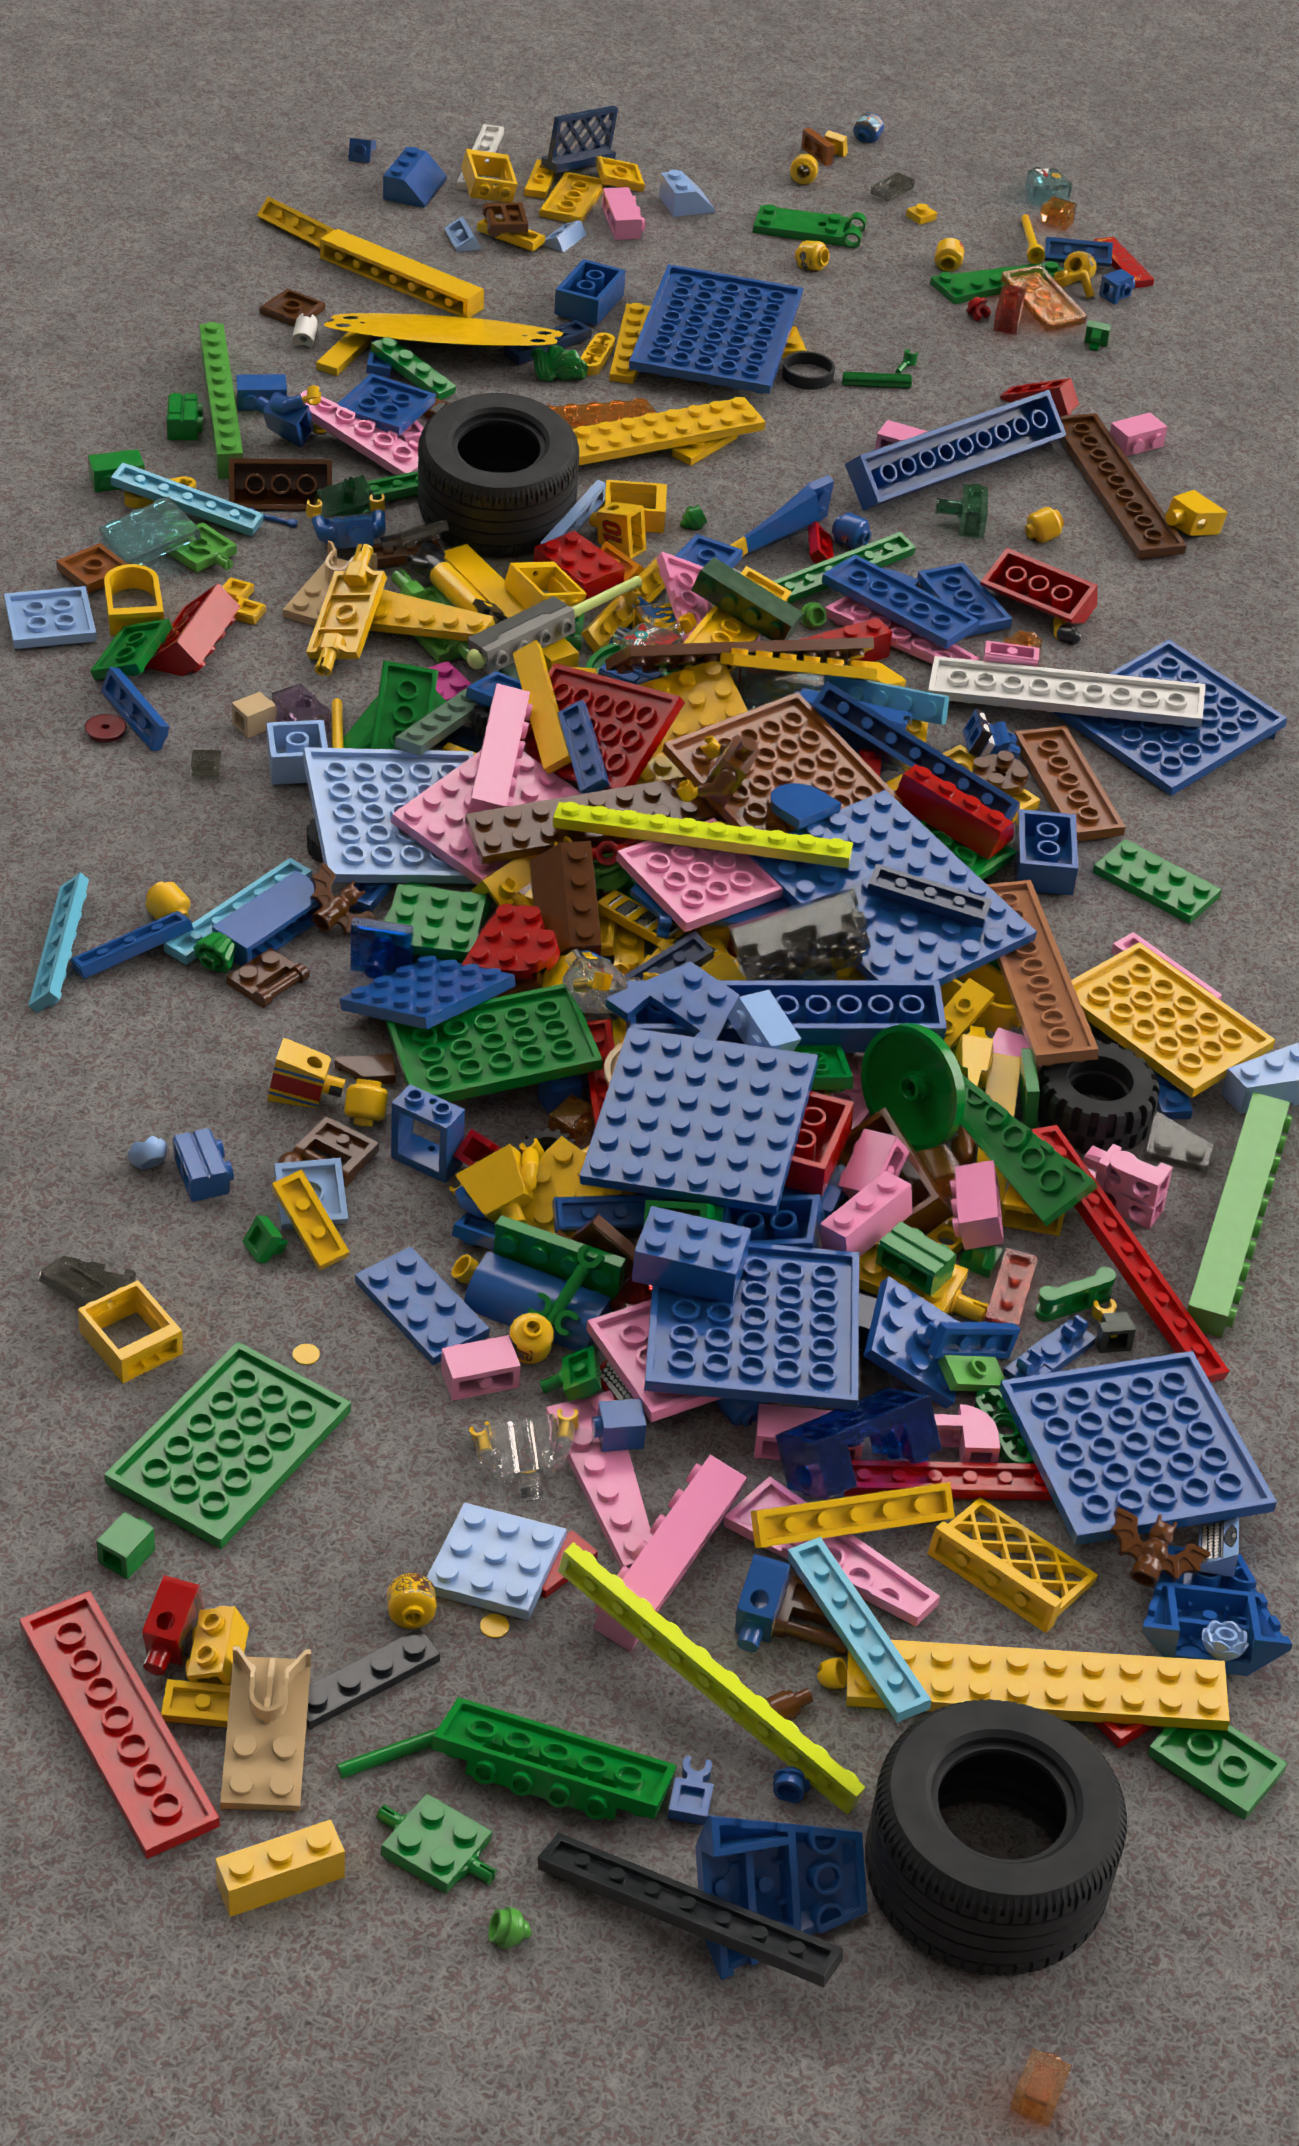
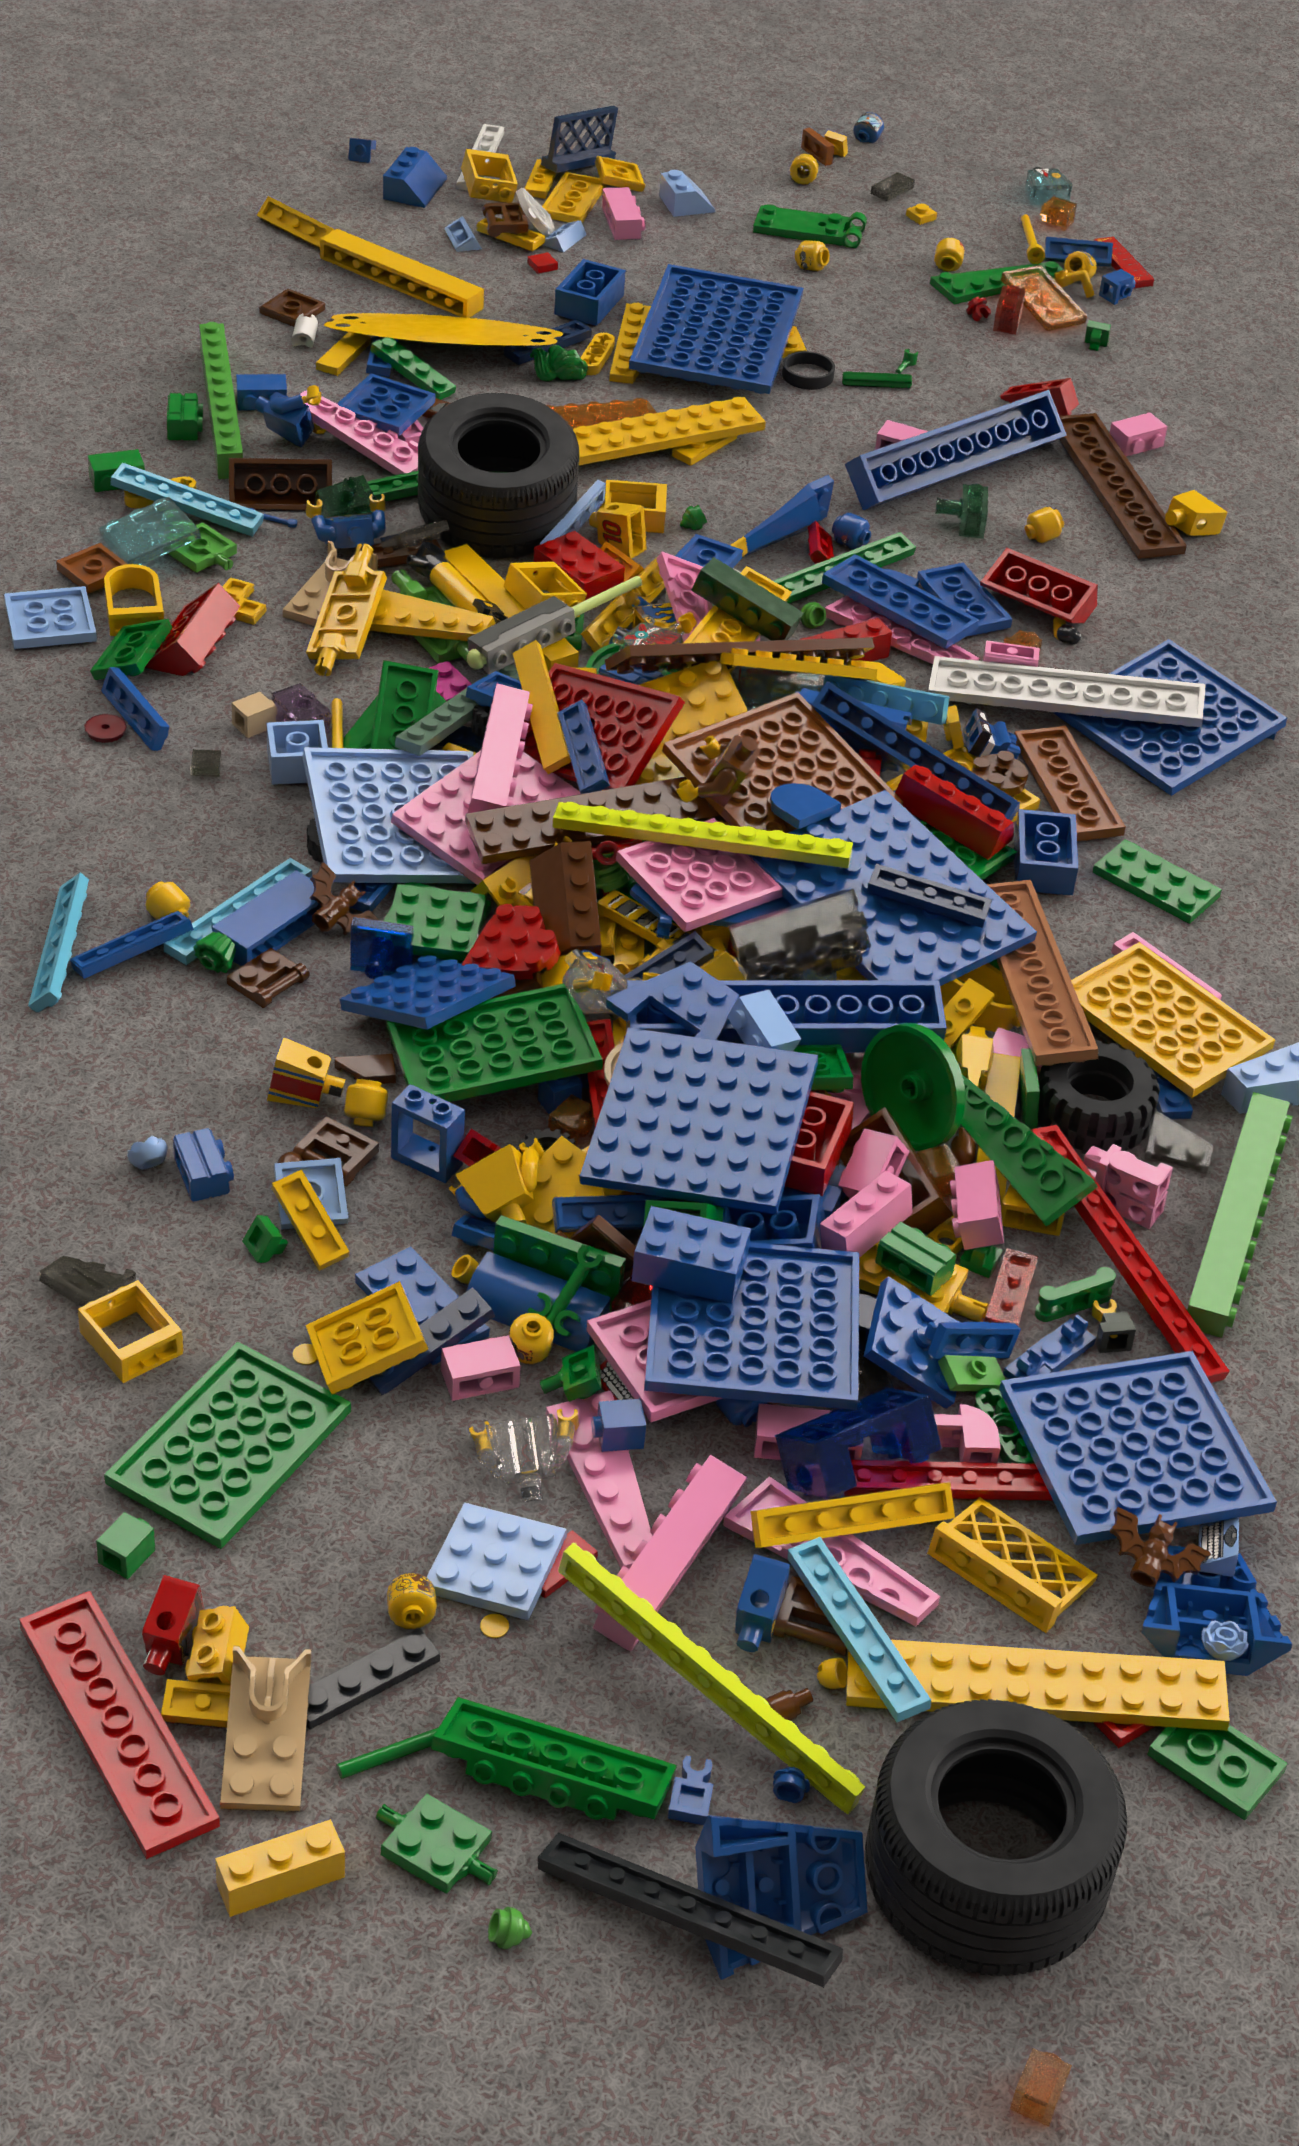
none -> yellow plate [306,1281,429,1395]
none -> dark blue plate [367,1287,495,1395]
none -> white tile [516,187,555,237]
none -> red tile [527,252,558,274]
none -> yellow plate [943,705,964,749]

